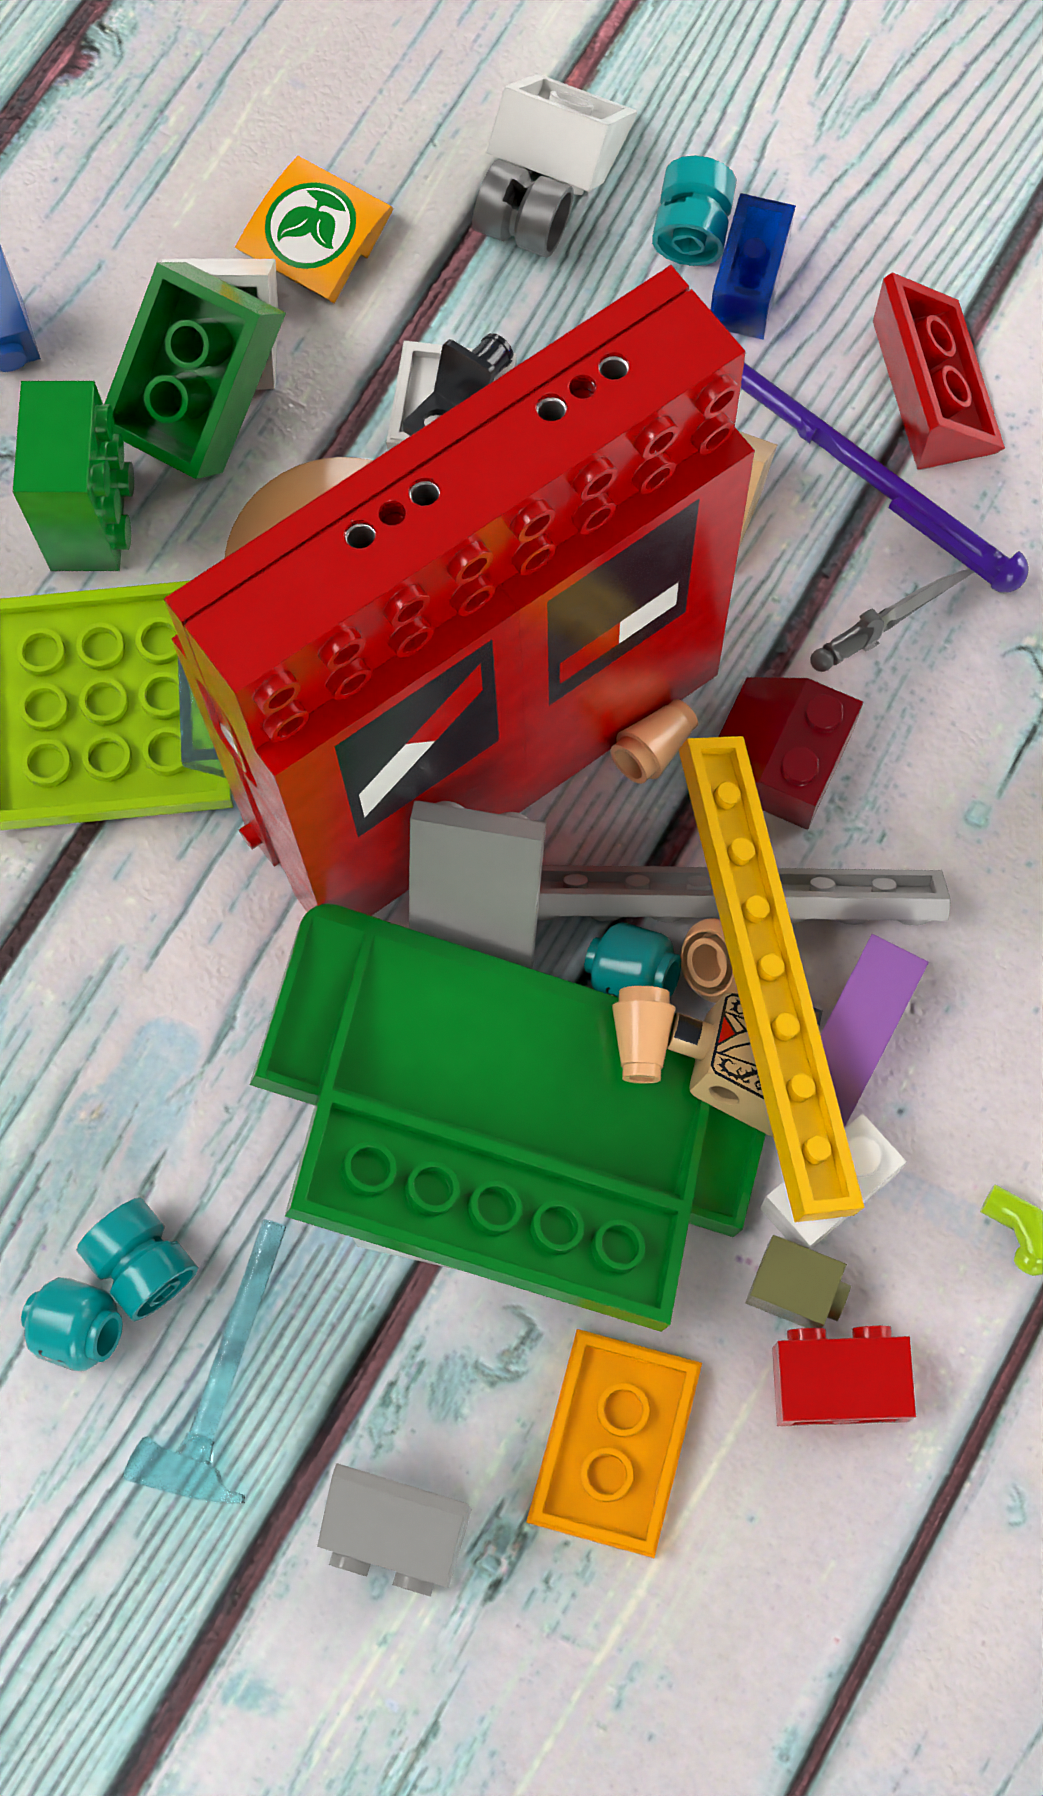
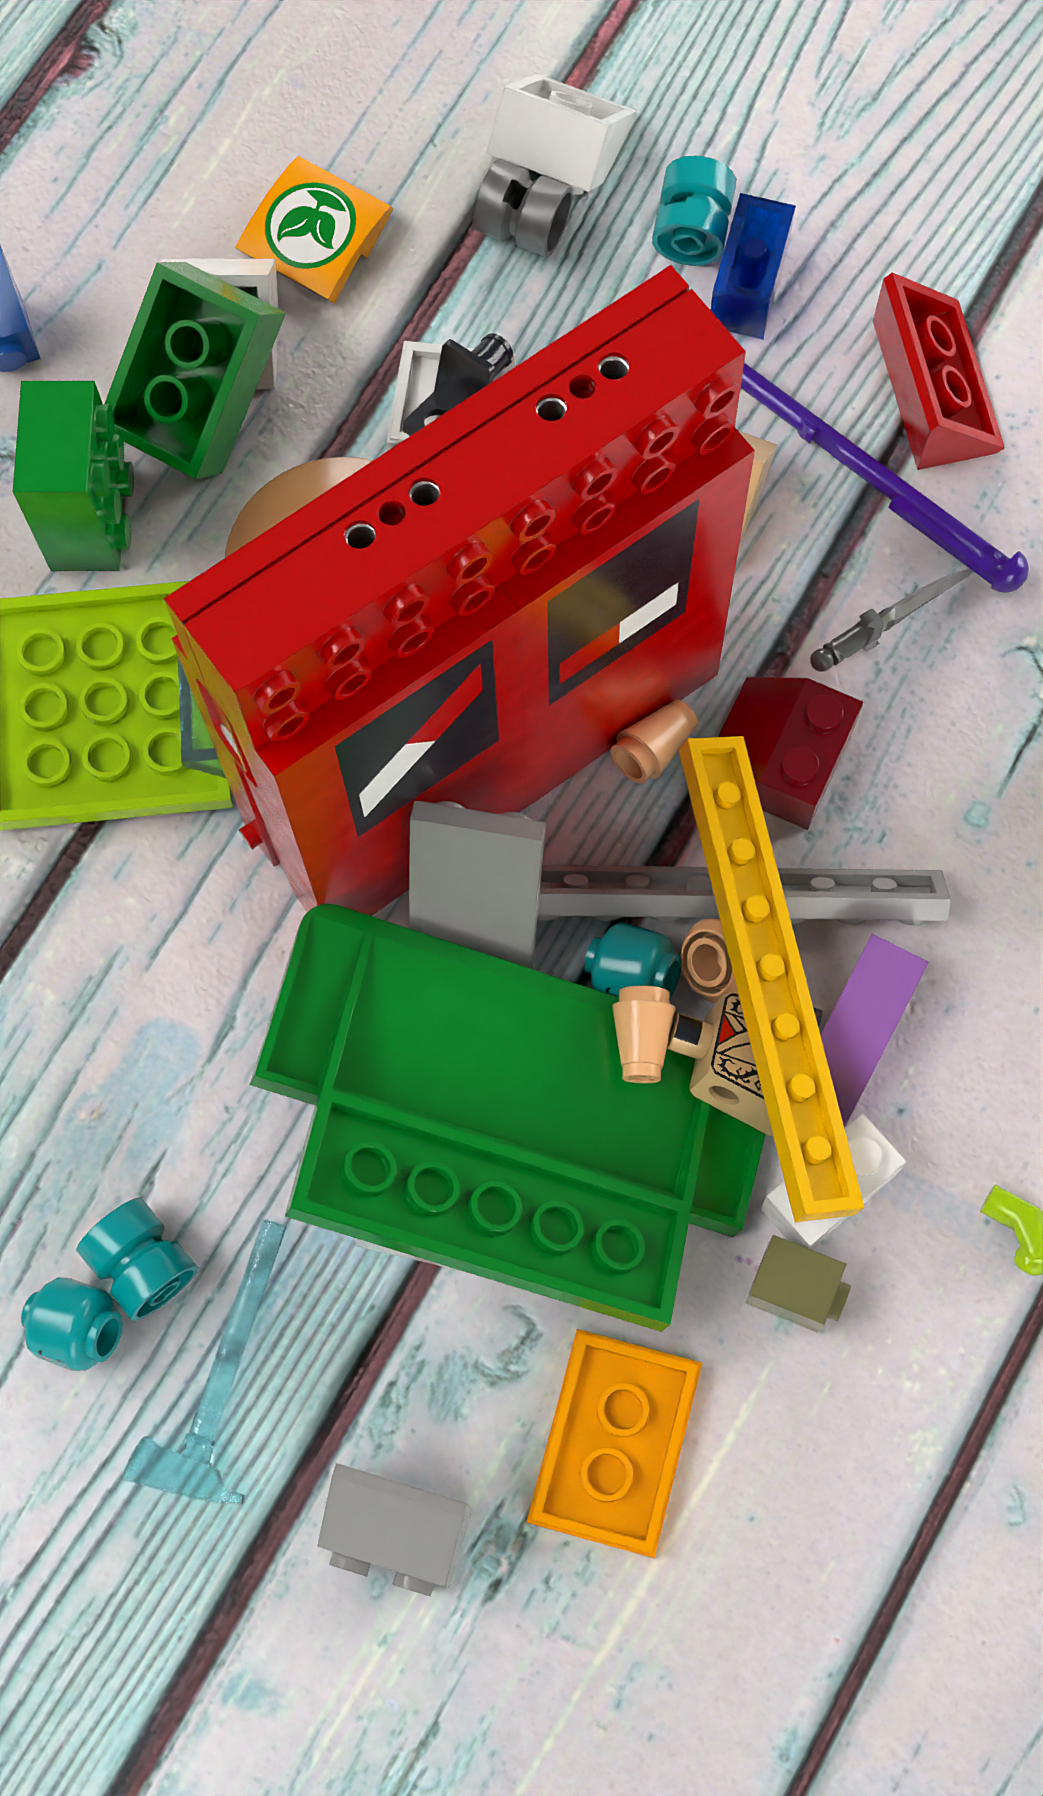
red brick [772,1325,916,1427] -> none

